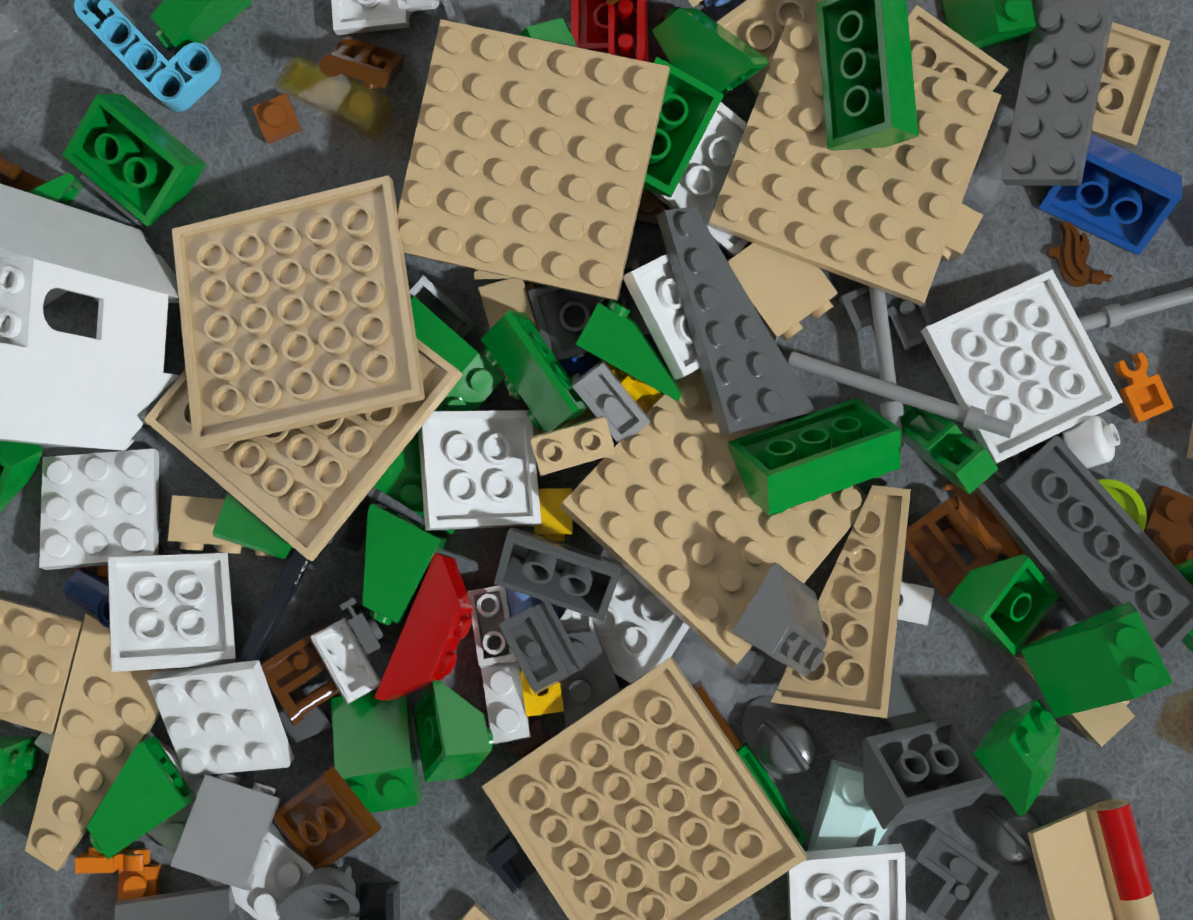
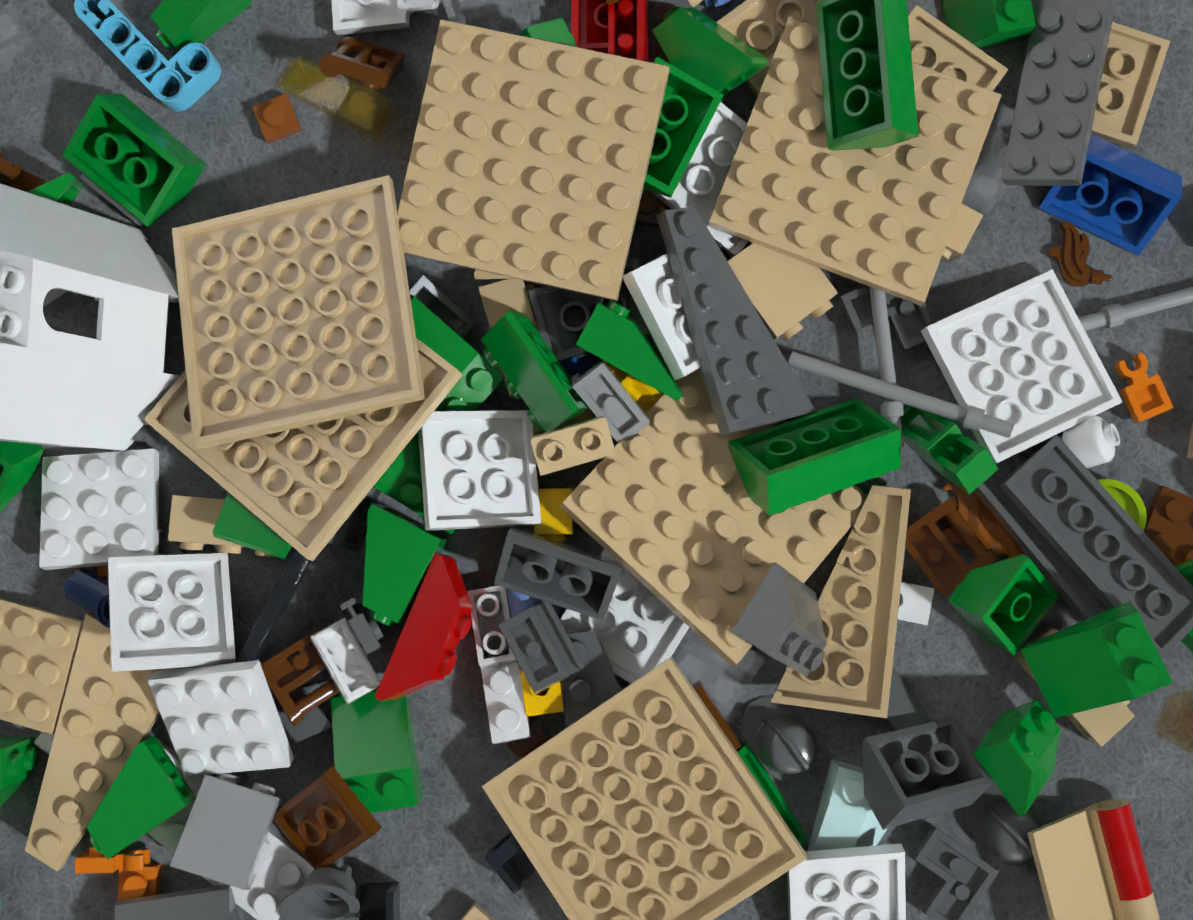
green slope [412,681,493,782] -> none

